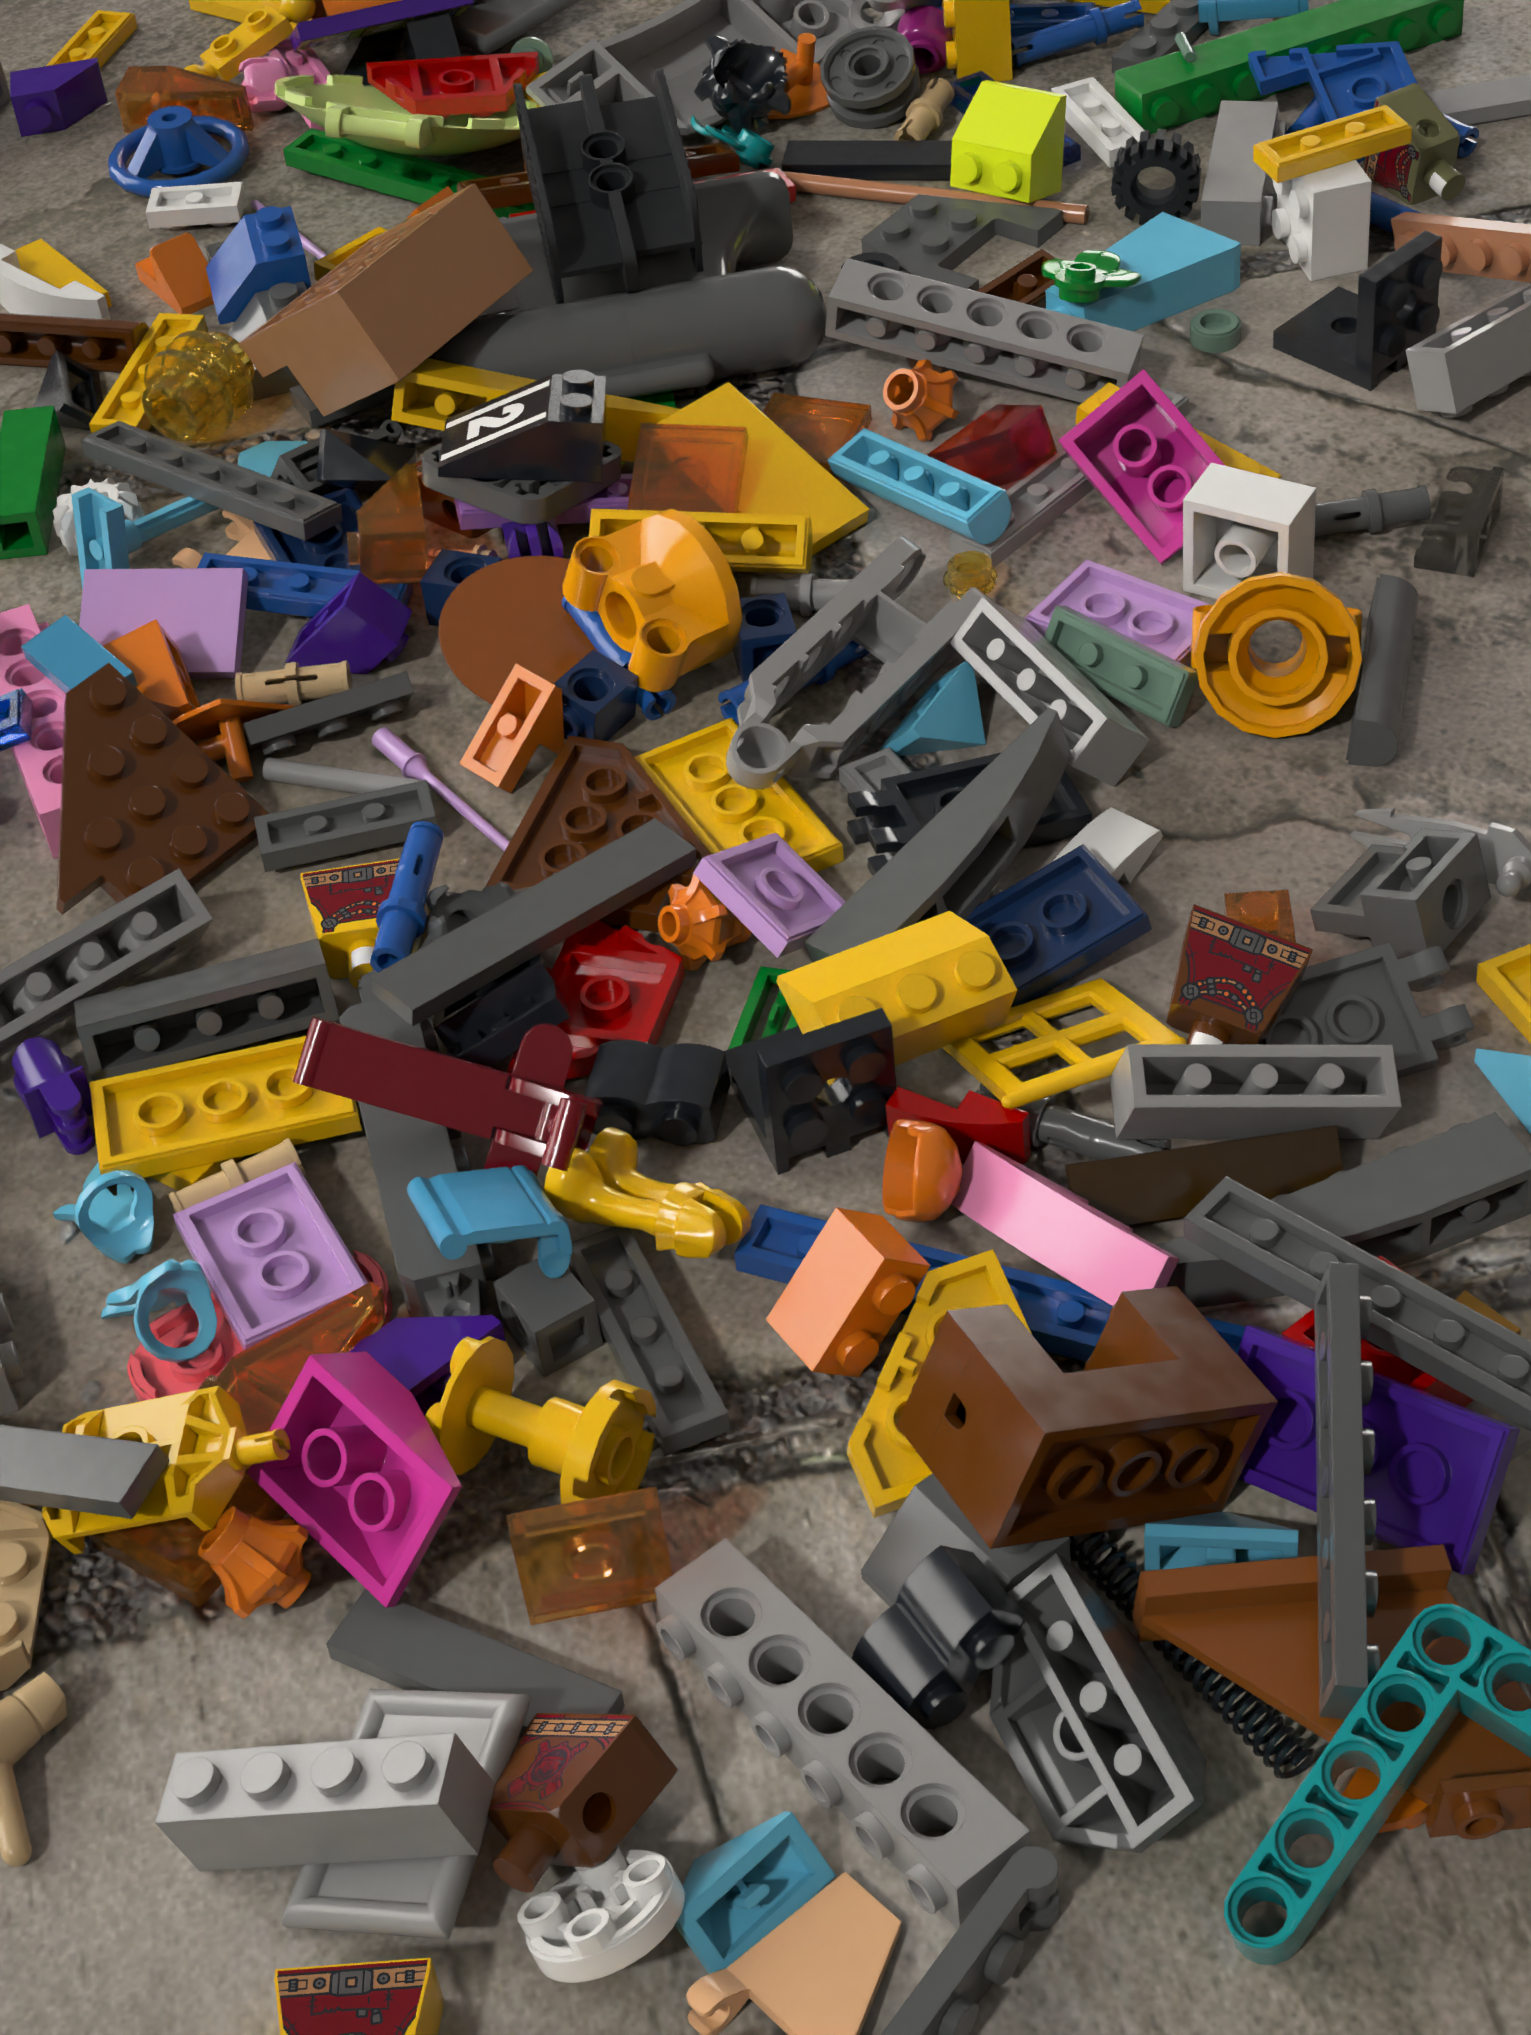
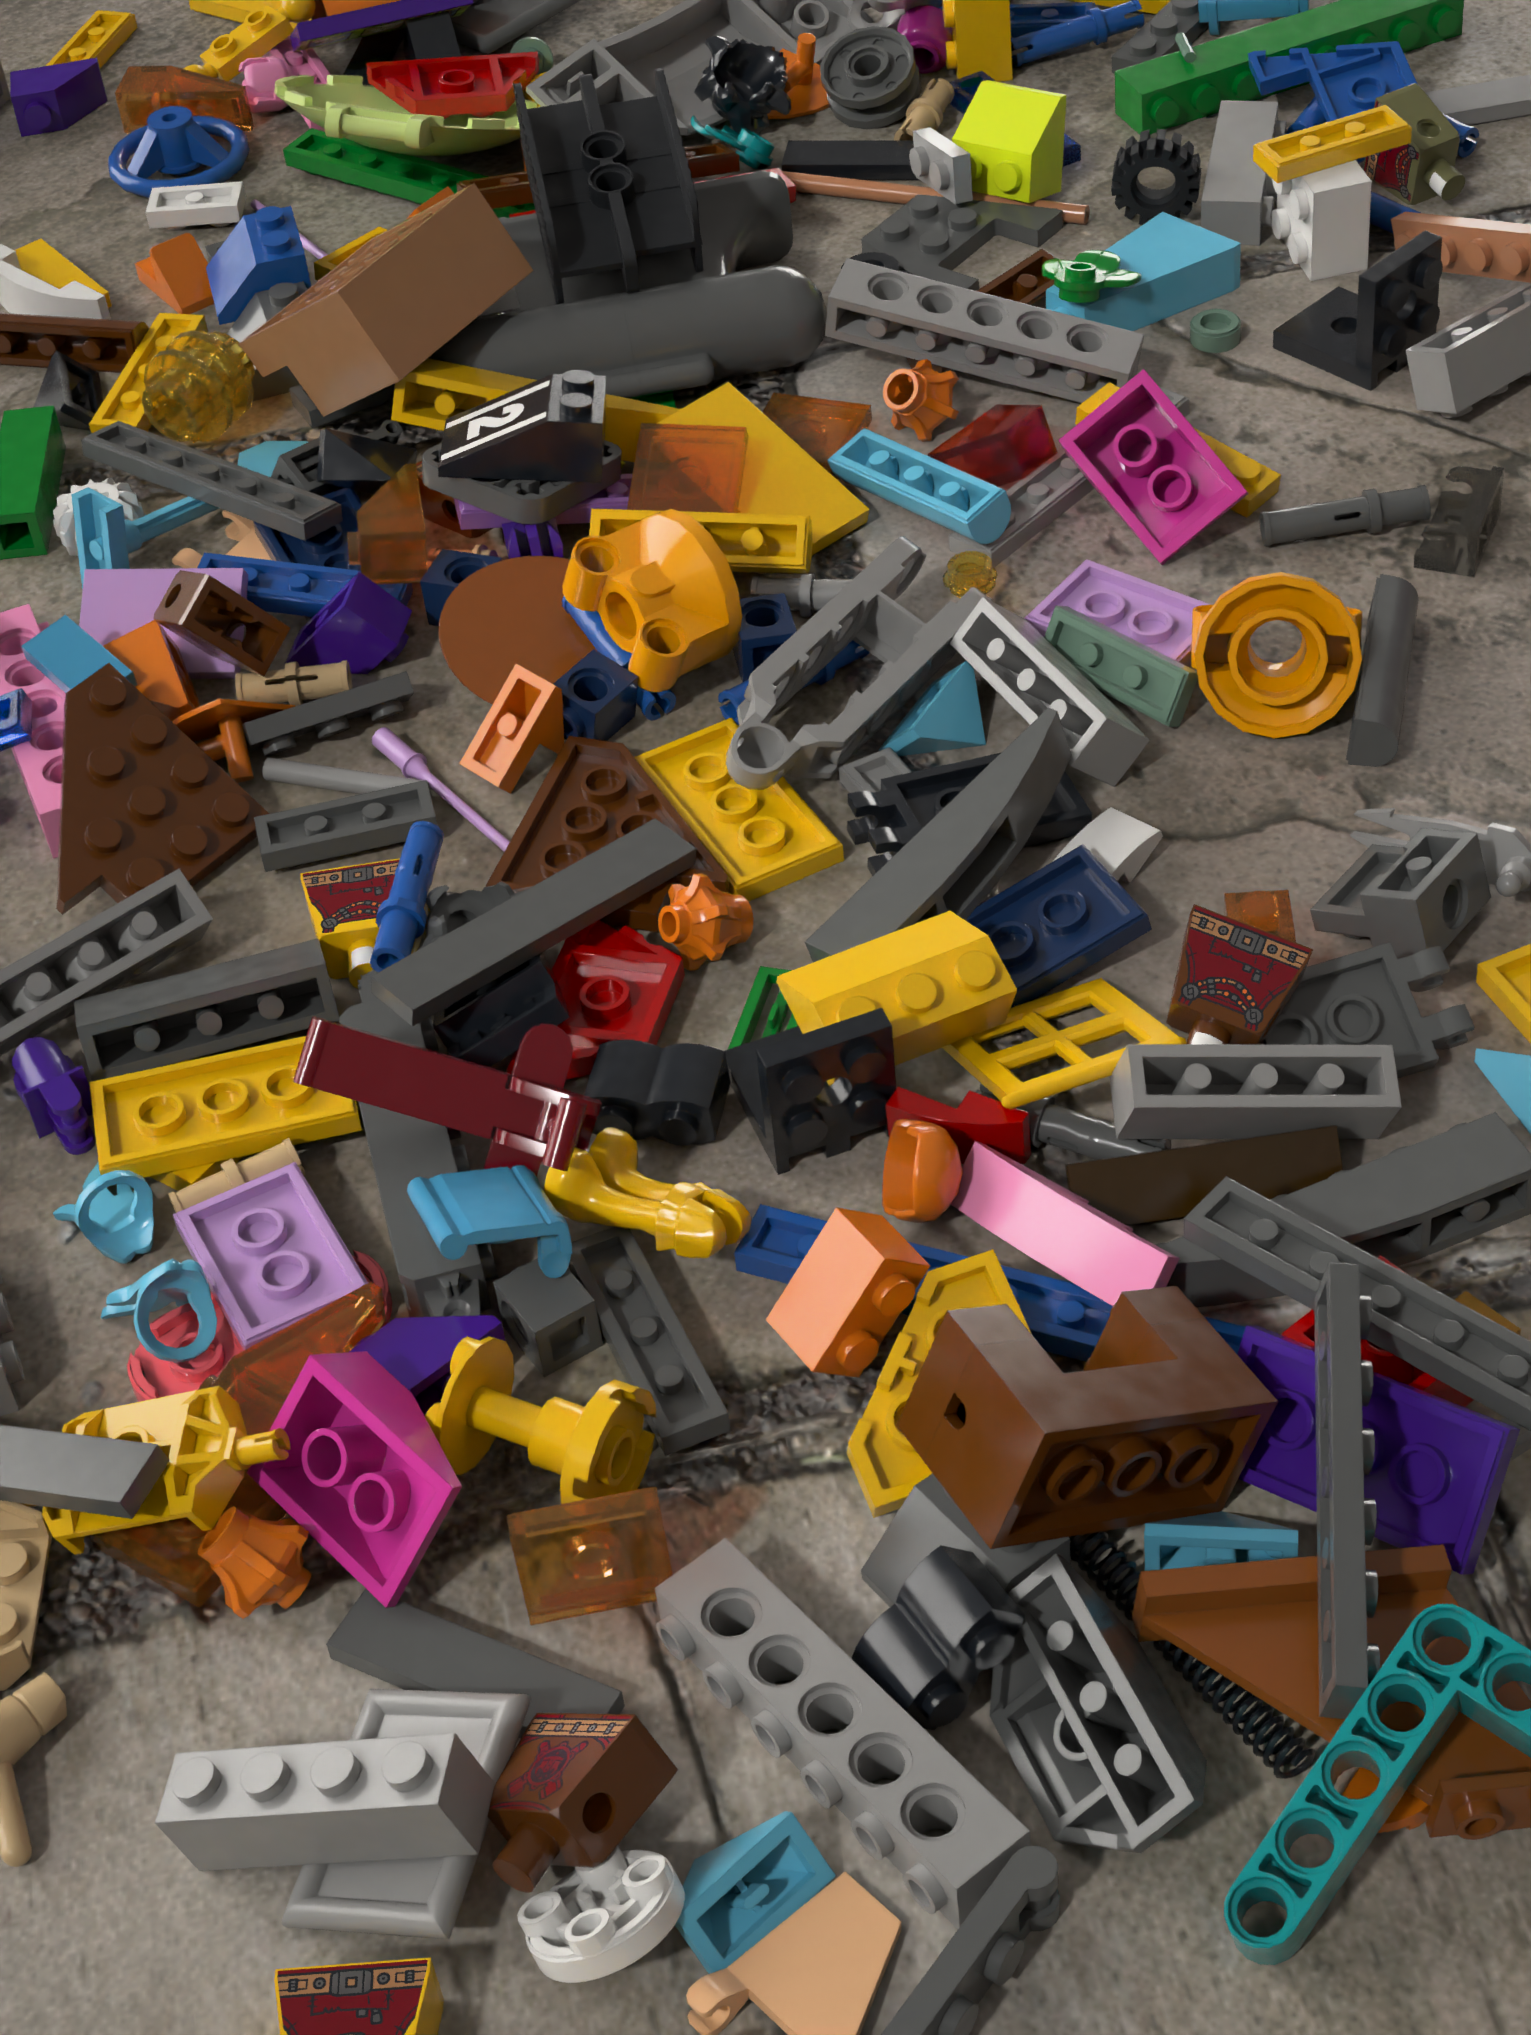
lavender tile [693,833,846,958] -> none
white plate [1051,77,1145,168] -> none
white brick [1183,463,1316,599] -> none
none -> reddish brown torso [153,570,291,677]
none -> light grey plate [909,127,973,204]

